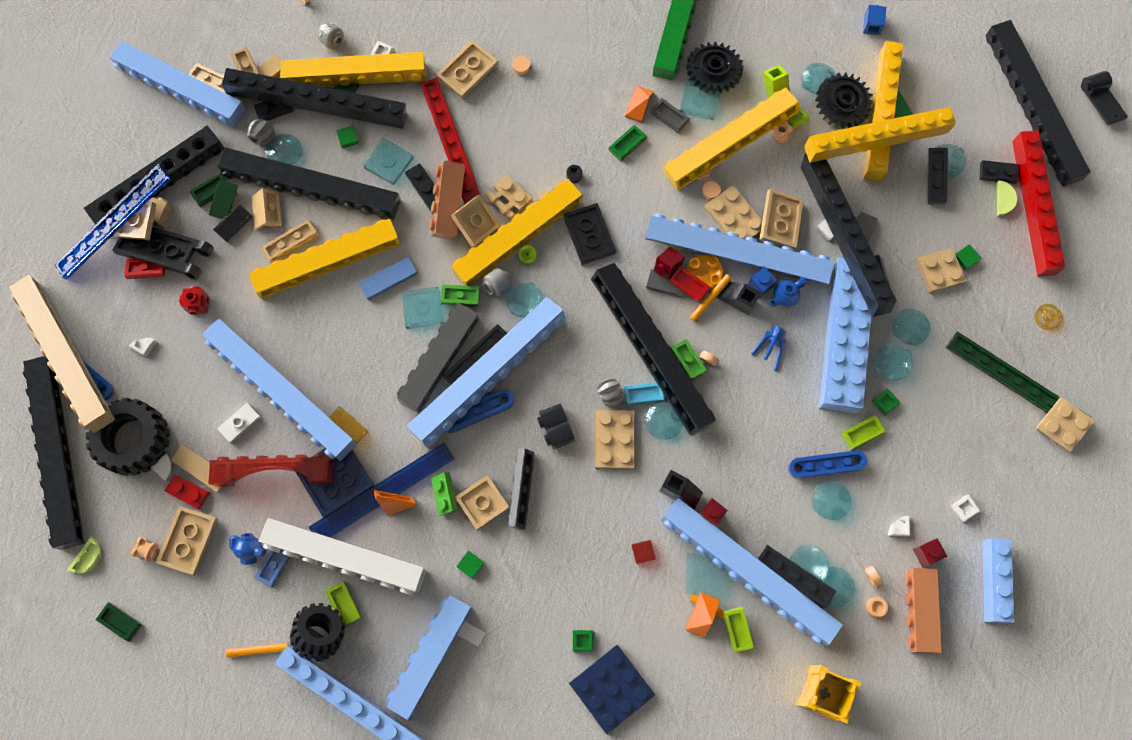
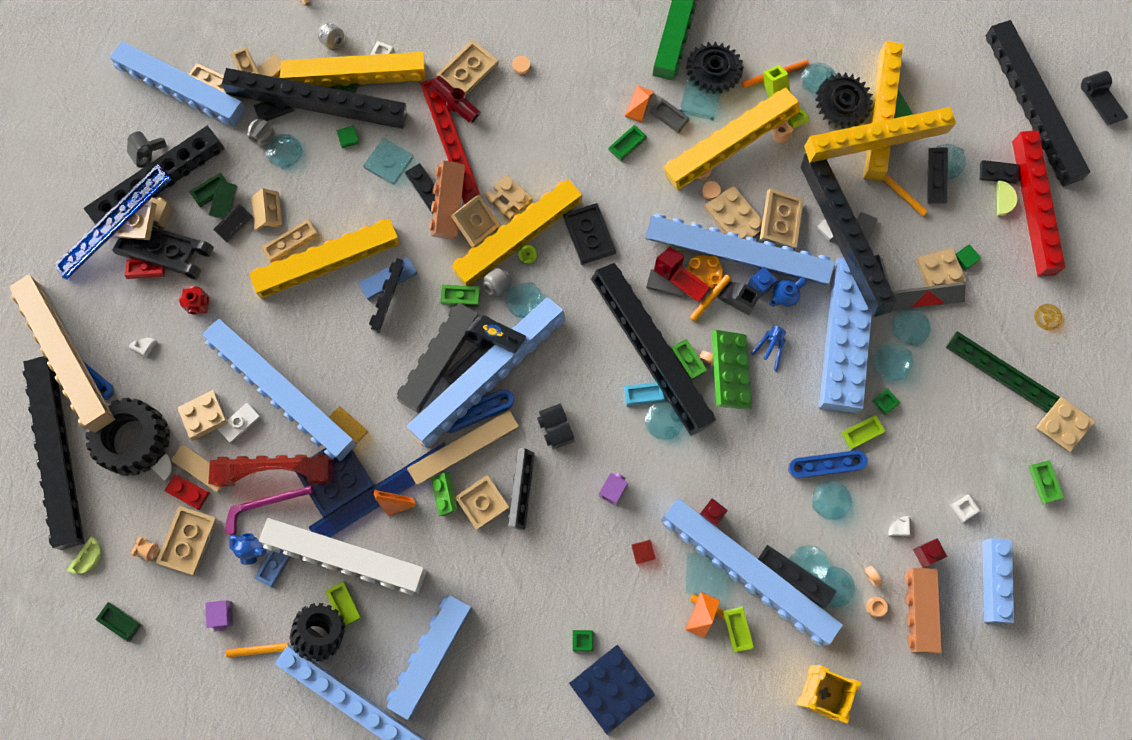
black brick [217,147,401,220] -> none
clear light blue tile [401,286,443,329] -> none
green tile [456,550,484,579] -> none
white sticker [458,622,485,646] -> none
black bush [566,165,583,183] -> none
tan plate [595,410,634,469] -> none
light grey piece [597,378,625,407] -> none
black slope [659,470,703,510] -> none
blue brick [863,5,887,35] -> none
none -> dark grey beam [127,131,167,168]
none -> tan plate [178,390,228,441]
none -> medium lavender brick [205,600,233,632]
none -> magenta piece [225,485,314,535]
none -> black plate [369,258,405,333]
none -> tan tile [407,410,519,486]
none -> dark red piece [430,76,481,124]
none -> black door [465,315,526,354]
none -> medium lavender brick [599,473,628,506]
none -> bright green plate [712,330,752,410]
none -> orange bar [741,60,809,88]
none -> light orange bar [883,175,928,217]
none -> dark grey tile [892,282,966,311]
none -> bright green plate [1028,460,1064,504]

